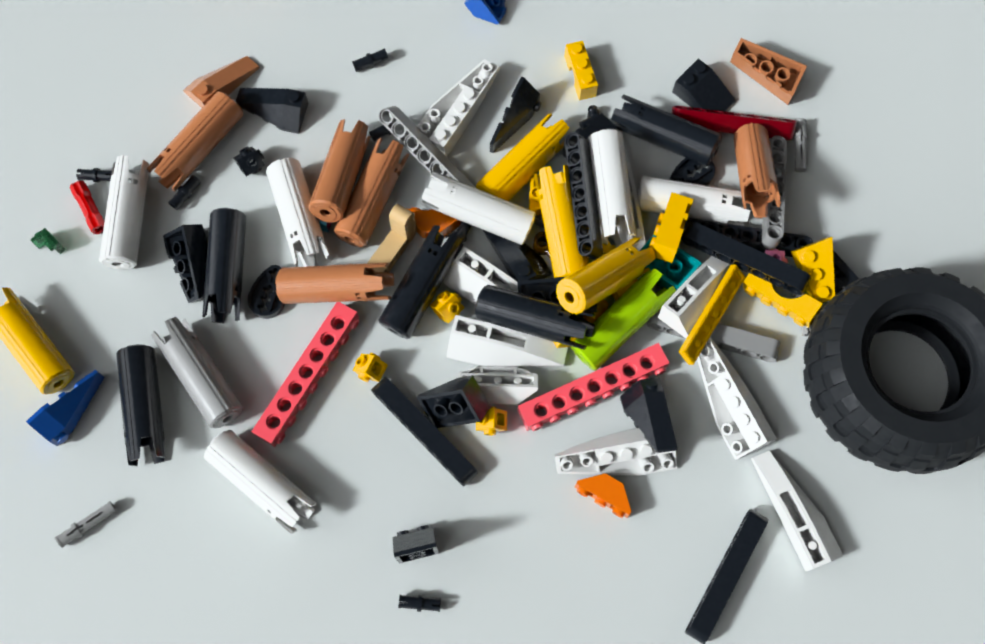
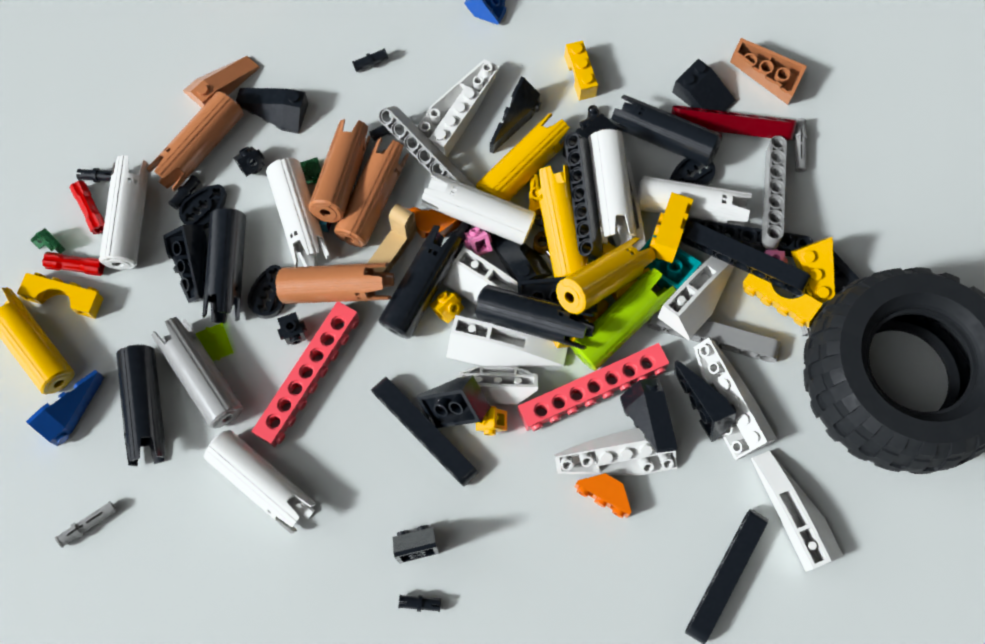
yellow brick [353,353,388,382] -> none
yellow tile [678,264,745,365] -> none
nougat piece [733,123,781,218] -> none
none -> yellow arch [17,272,104,319]
none -> red axle [42,252,105,276]
none -> black piece [179,184,227,229]
none -> clear neon green piece [195,323,234,361]
none -> black brick [277,312,307,345]
none -> clear green bracket [300,157,322,184]
none -> bright pink brick [464,227,493,256]
none -> black wedge [674,360,737,442]

